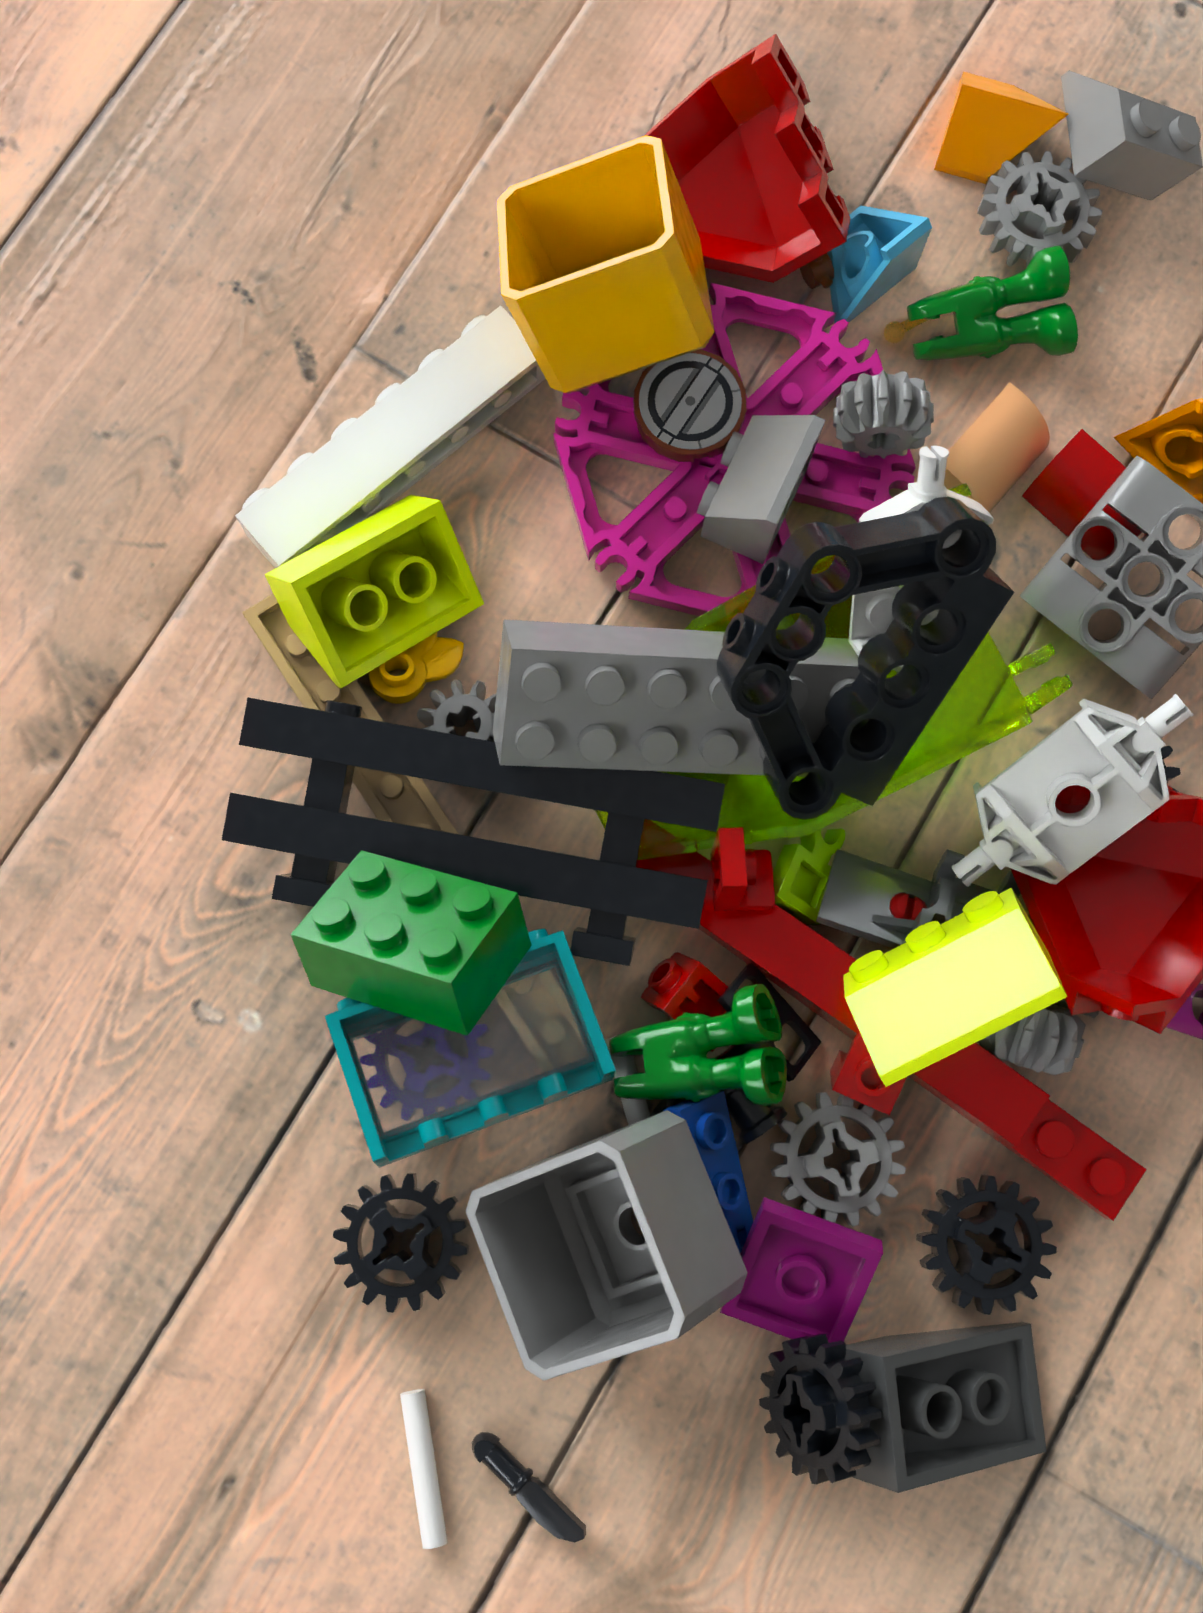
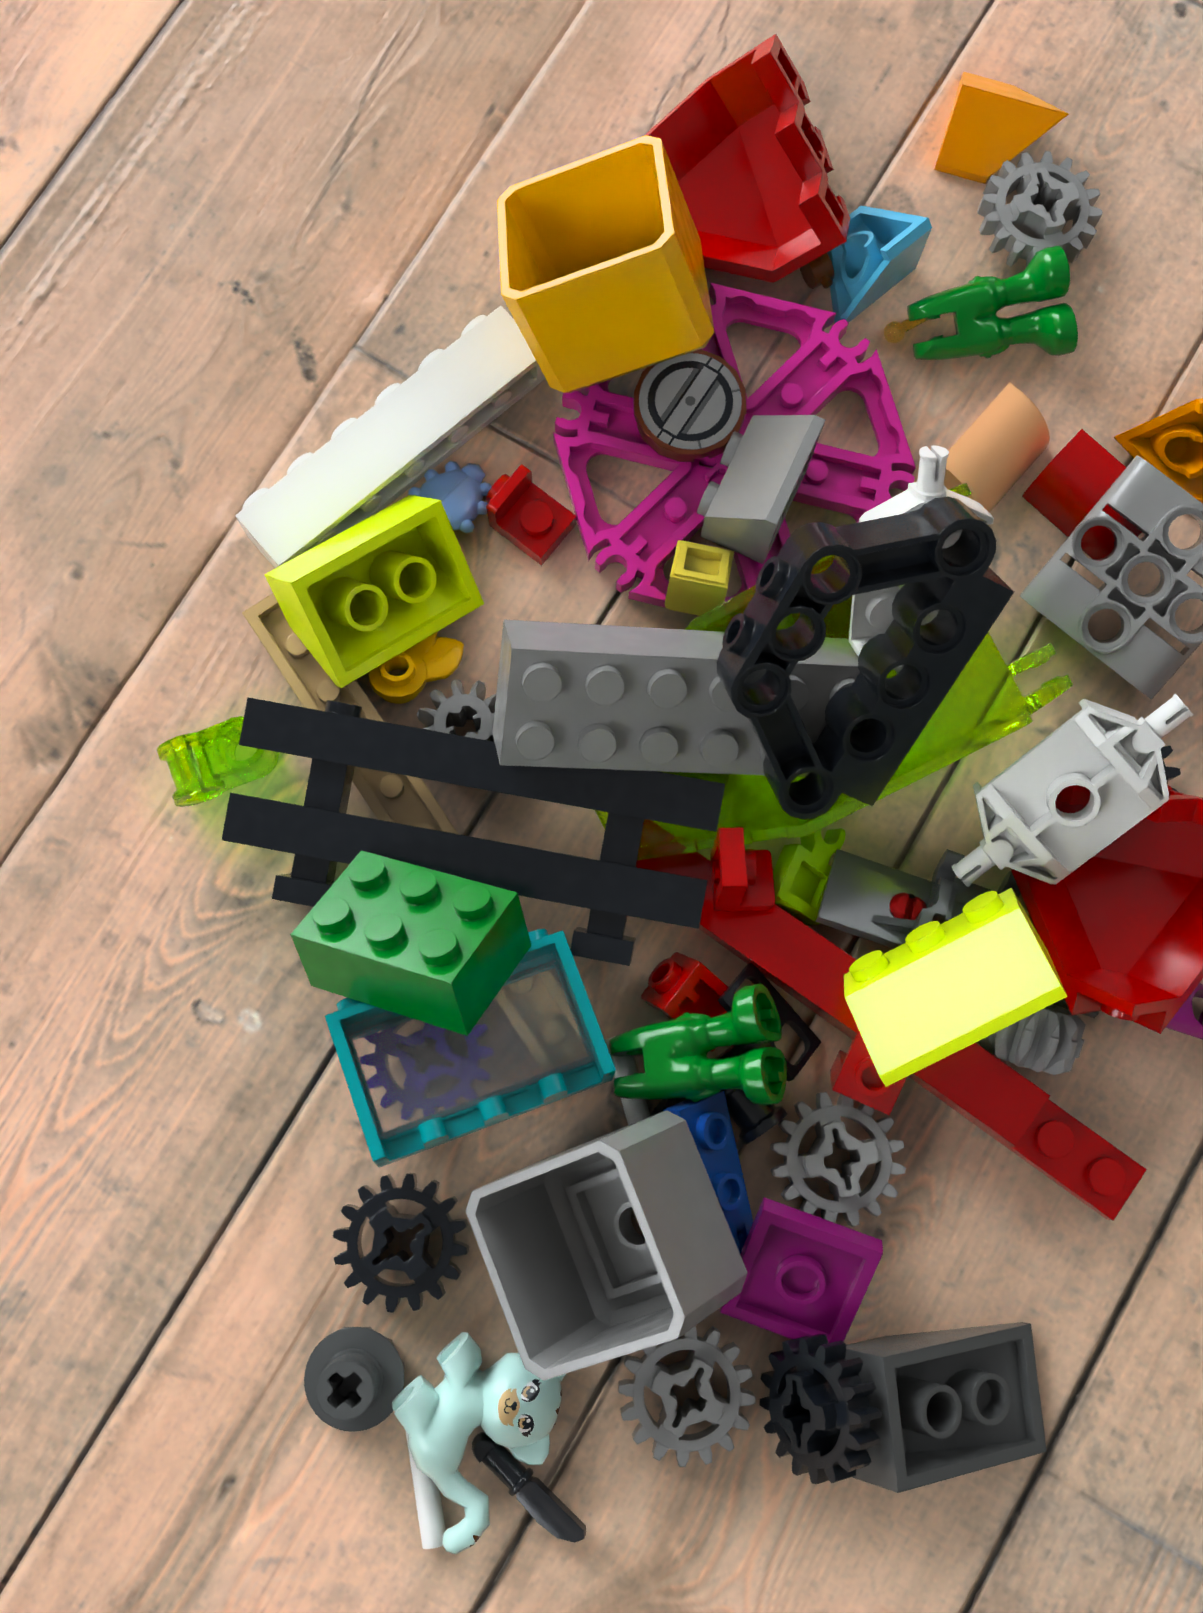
light grey gear [833,370,934,459] -> none
black gear [916,1175,1057,1315] -> none
light grey slope [1061,70,1203,201] -> none
none -> clear neon green piece [156,716,279,807]
none -> dark grey gear [304,1327,404,1432]
none -> light aqua animal [392,1332,566,1554]
none -> light blue piece [408,461,492,533]
none -> red bracket [486,464,577,566]
none -> light grey gear [618,1326,756,1467]
none -> light yellow slope [665,540,734,619]

